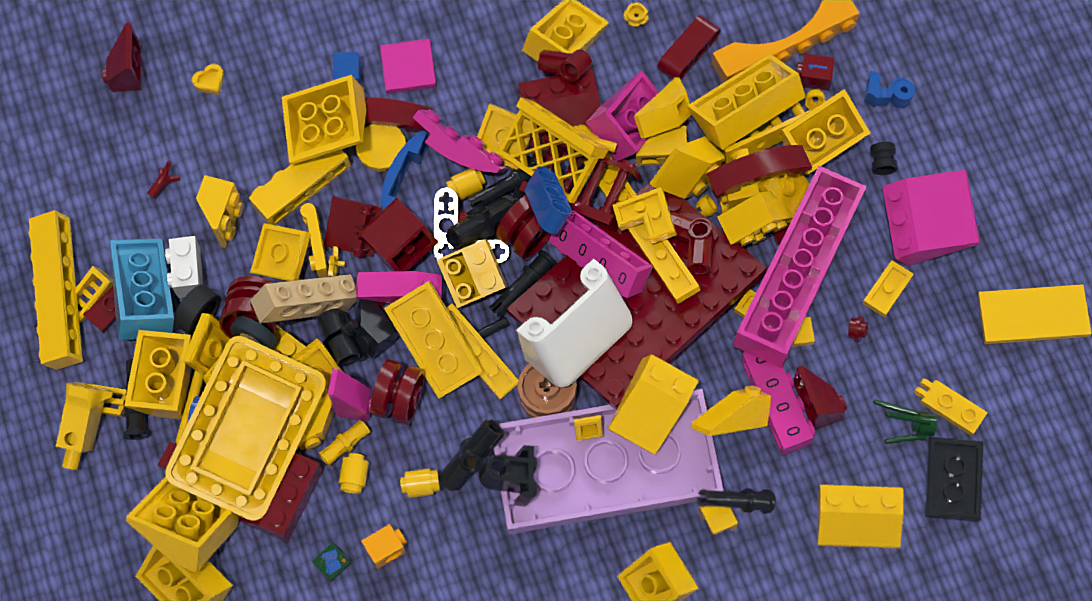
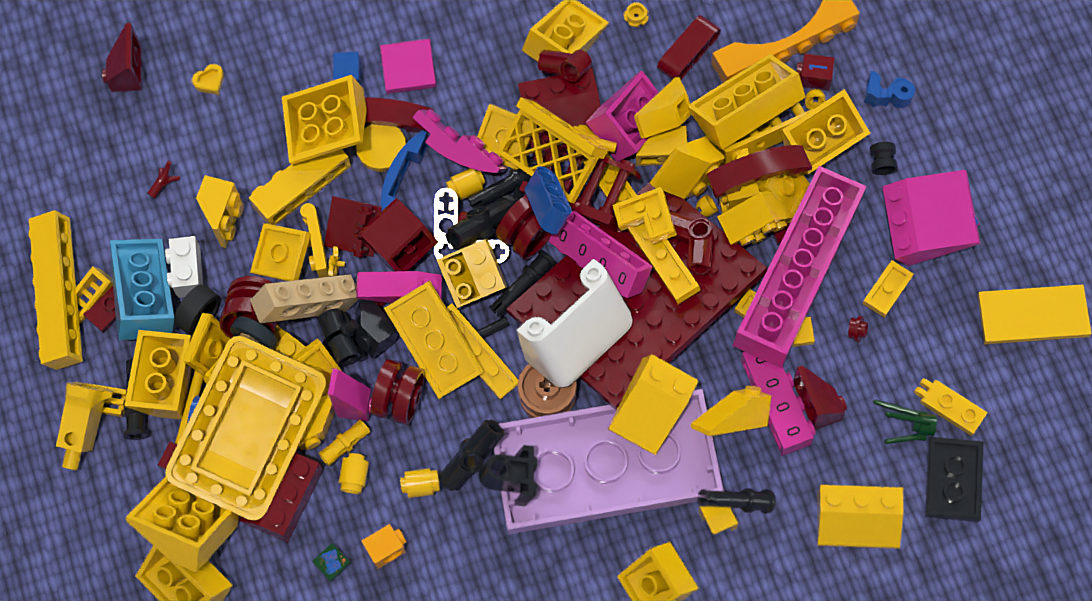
yellow slope [574,415,603,441] -> none

